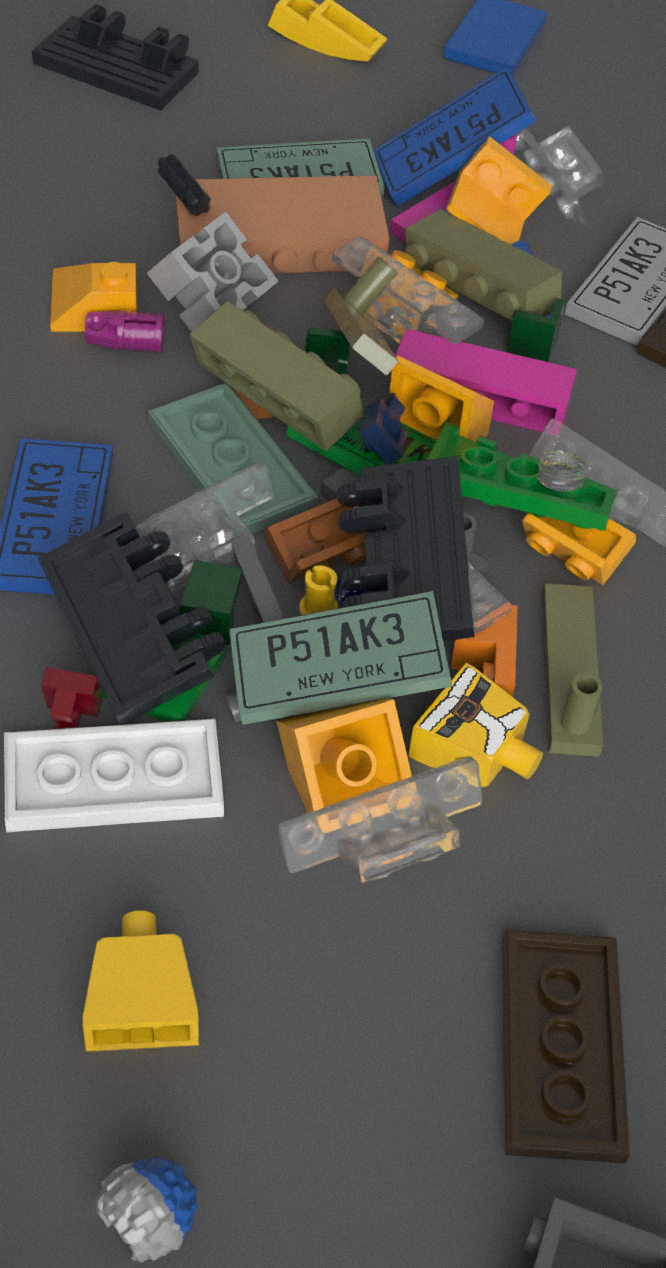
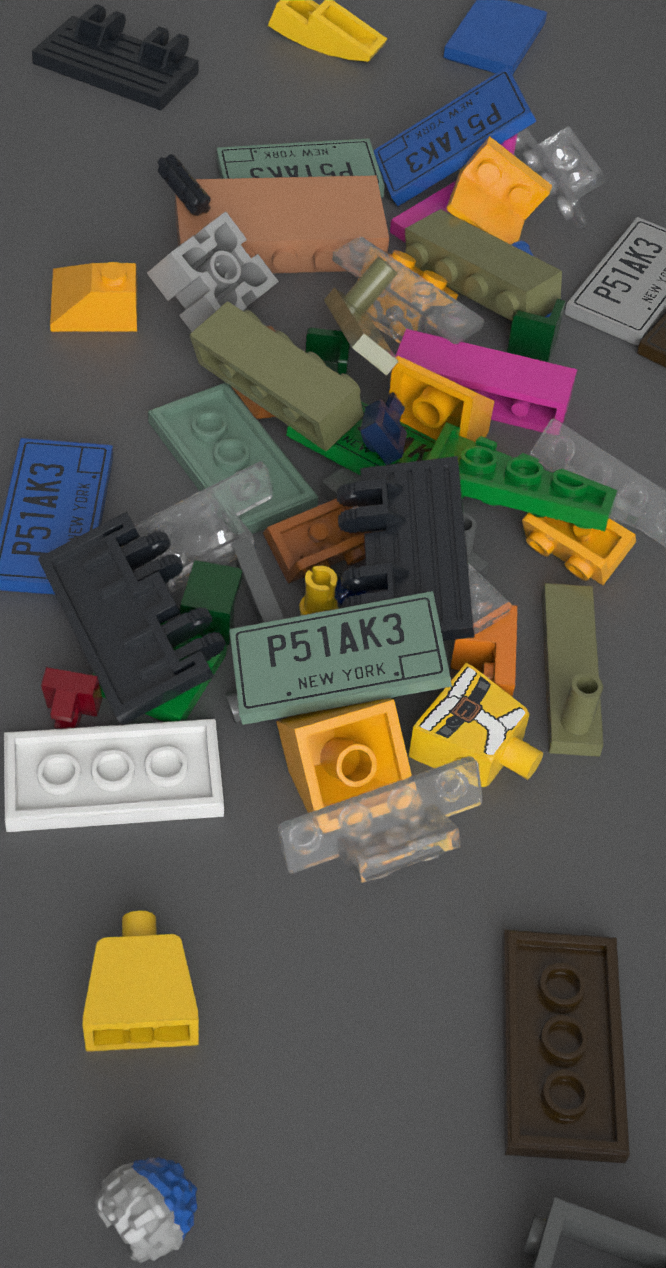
magenta hinge [85,310,165,353] -> none
clear tile [537,450,586,492] -> none

